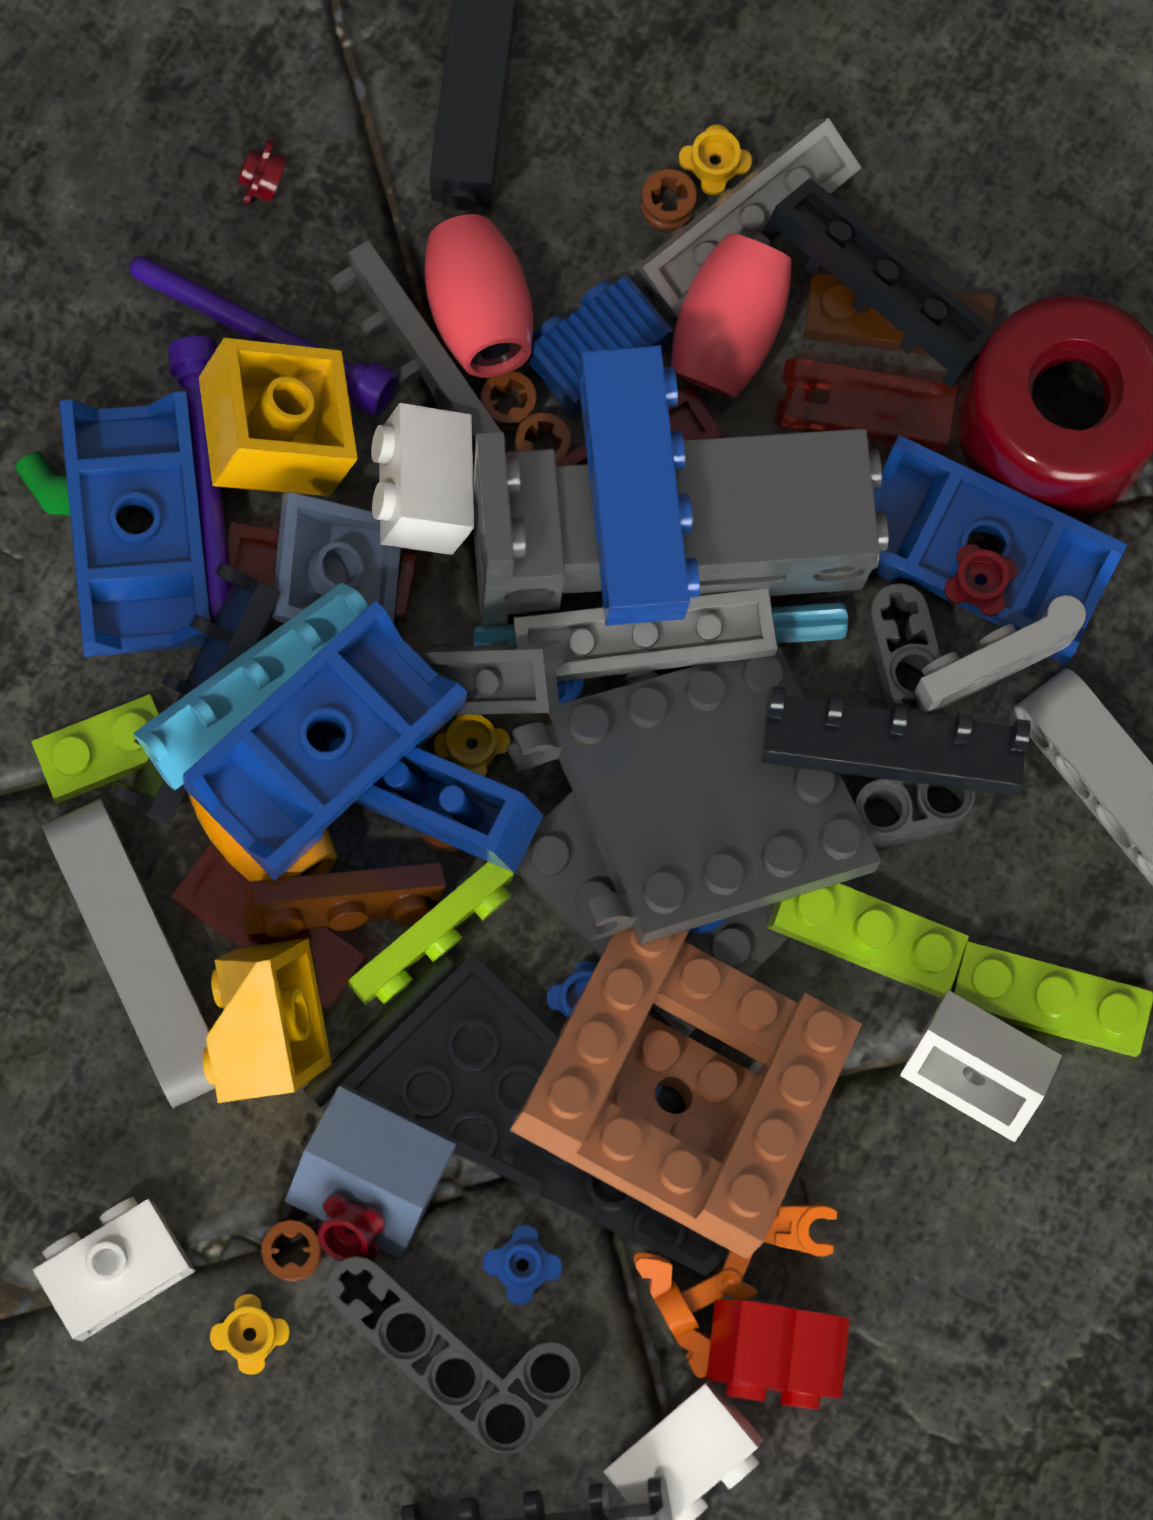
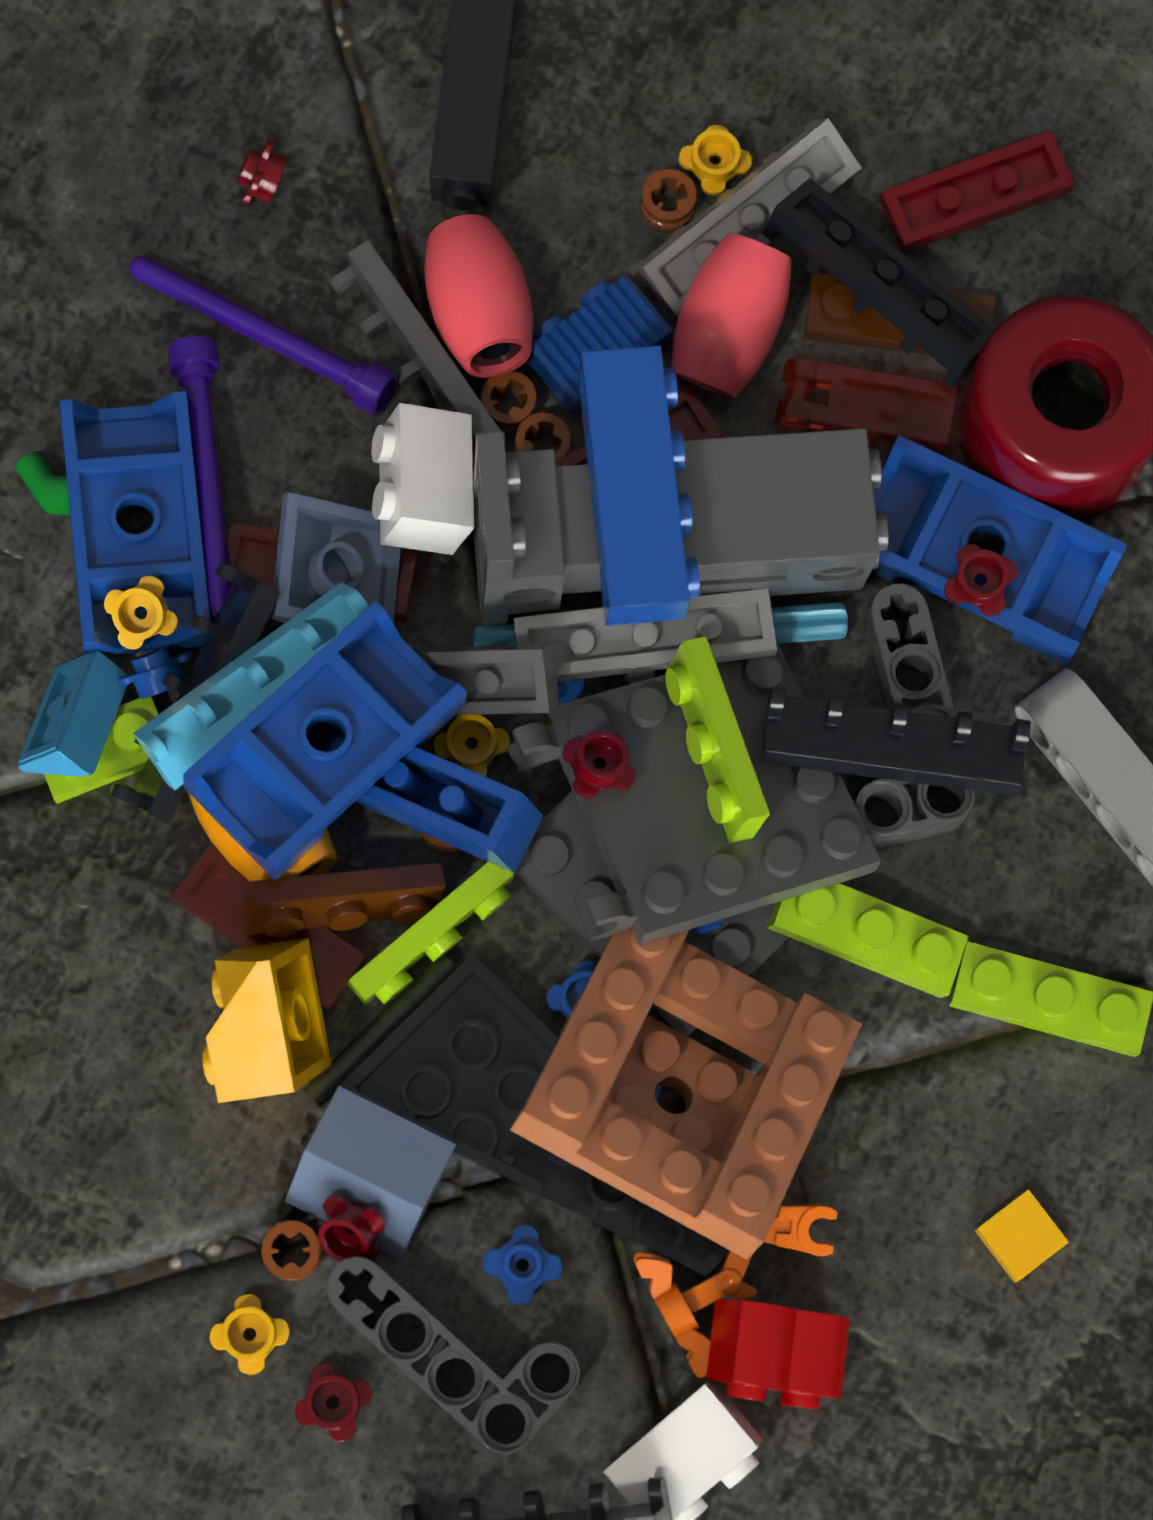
white brick [33,1197,195,1341] -> none
light grey beam [42,798,215,1108] -> none
yellow slope [199,338,358,496] -> none
white brick [900,990,1062,1142] -> none
light grey plate [913,595,1086,715] -> none
none -> dark azure slope [17,650,128,777]
none -> yellow plate [104,576,178,649]
none -> blue plate [118,646,191,699]
none -> dark red plate [294,1363,372,1442]
none -> dark red plate [562,730,636,798]
none -> lime plate [665,636,770,844]
none -> dark red plate [879,130,1075,253]
none -> yellow tile [974,1189,1069,1283]

